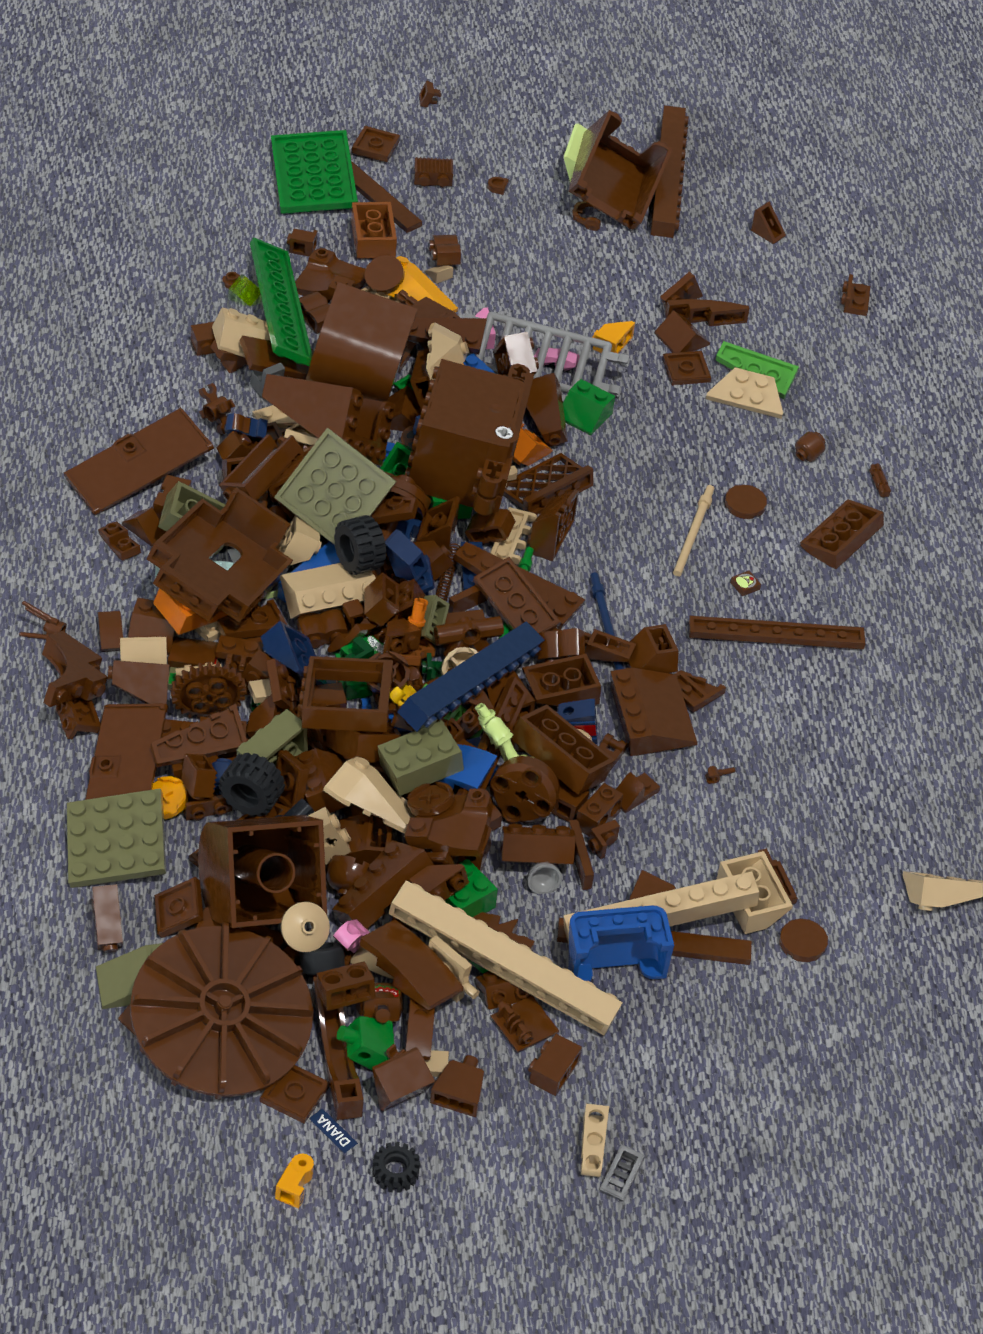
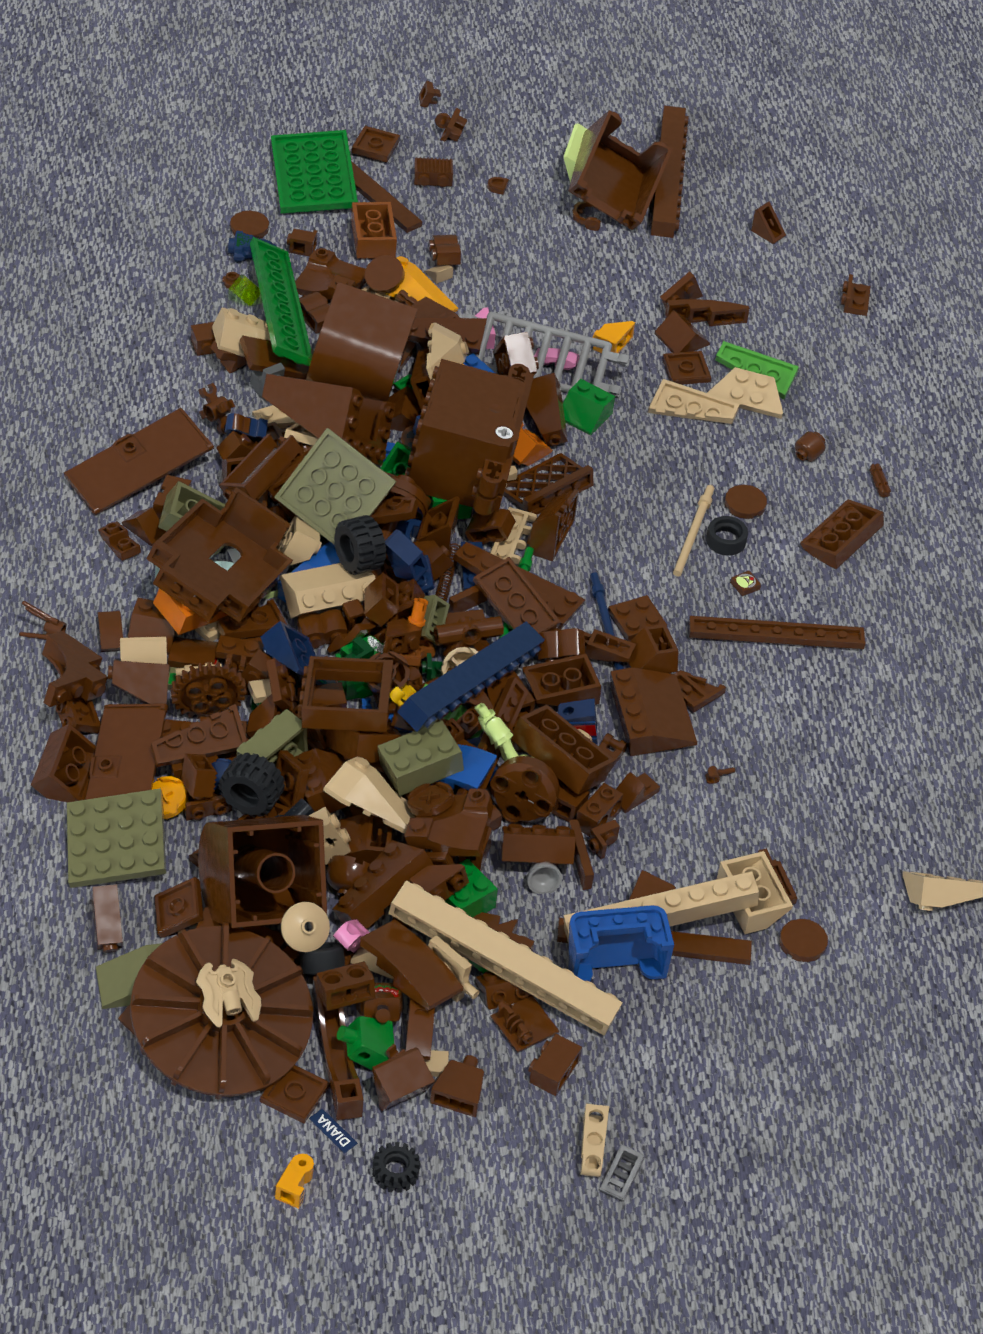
none -> reddish brown slope [31,724,96,802]
none -> tan piece [196,959,261,1028]
none -> dark blue rock [228,231,276,262]
none -> reddish brown tile [230,210,269,239]
none -> reddish brown hips [435,108,467,142]
none -> reddish brown plate [608,595,667,641]
none -> tan wing [648,379,740,424]
none -> black tyre [706,516,748,555]

